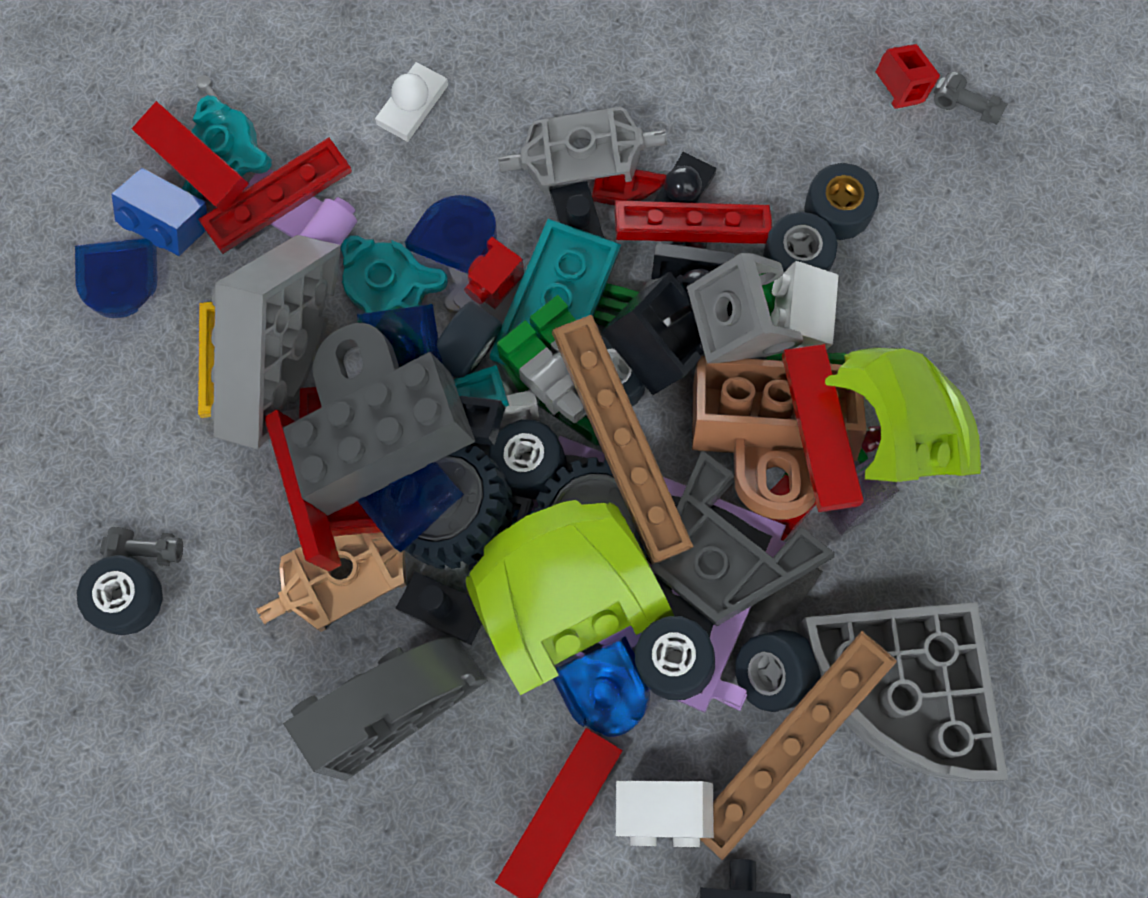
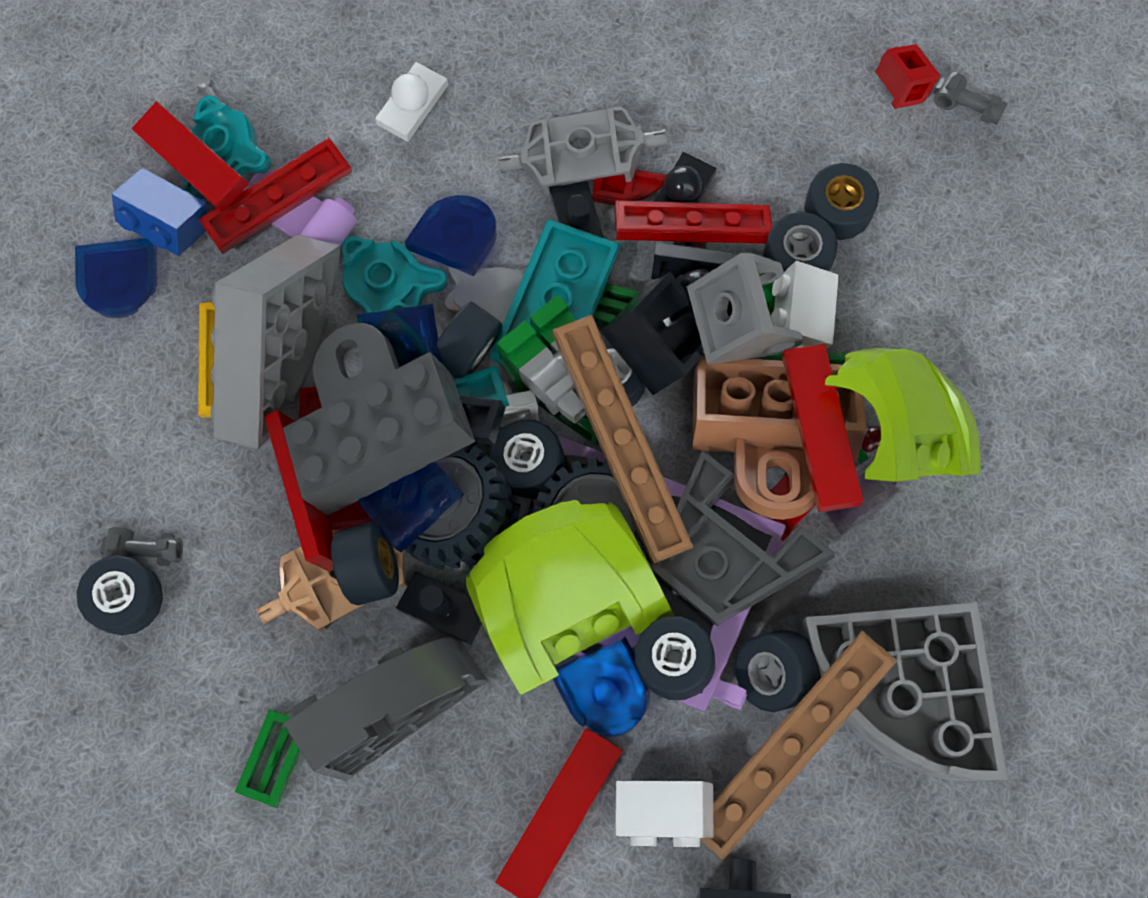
red brick [464,237,524,309] -> none
none -> green tile [235,709,301,808]
none -> black wheel [331,521,399,606]

